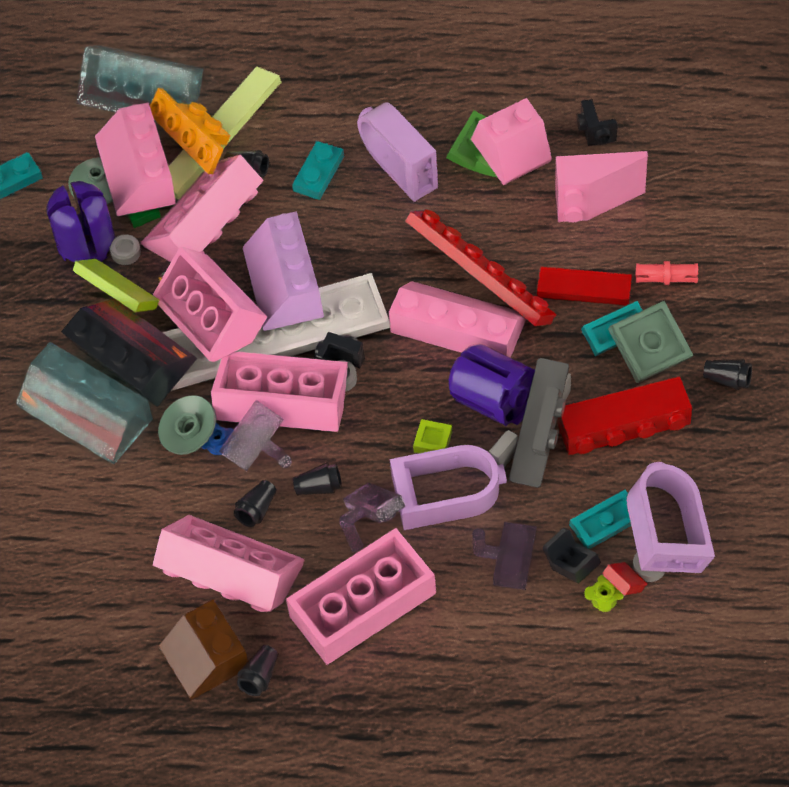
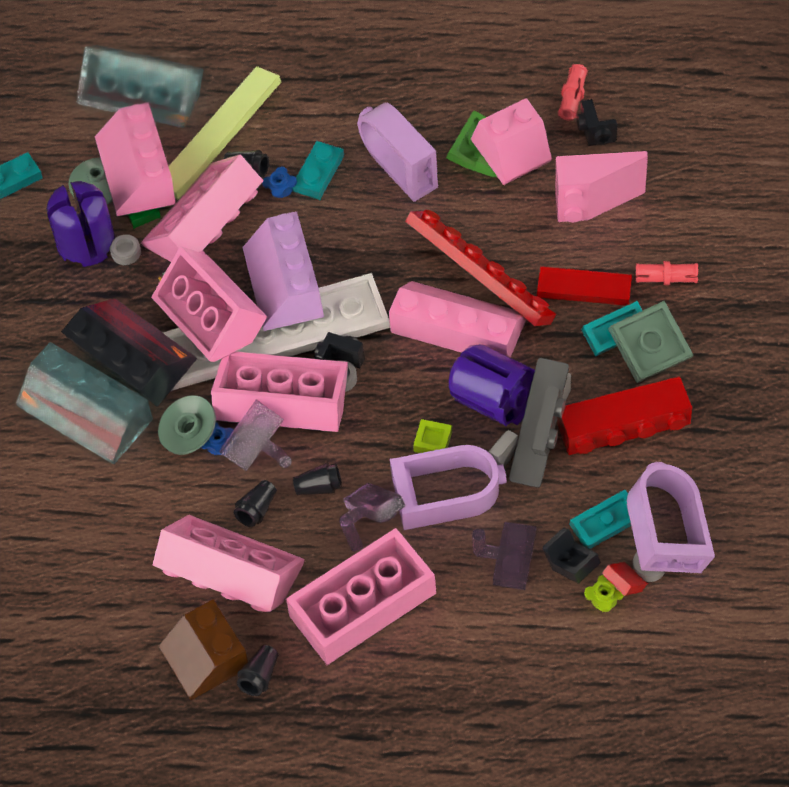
lime tile [73,259,159,312] -> none
light orange bracket [150,88,231,174] -> none
black cone [703,359,752,390] -> none
none -> blue plate [262,167,297,198]
none -> coral pin [558,64,588,121]

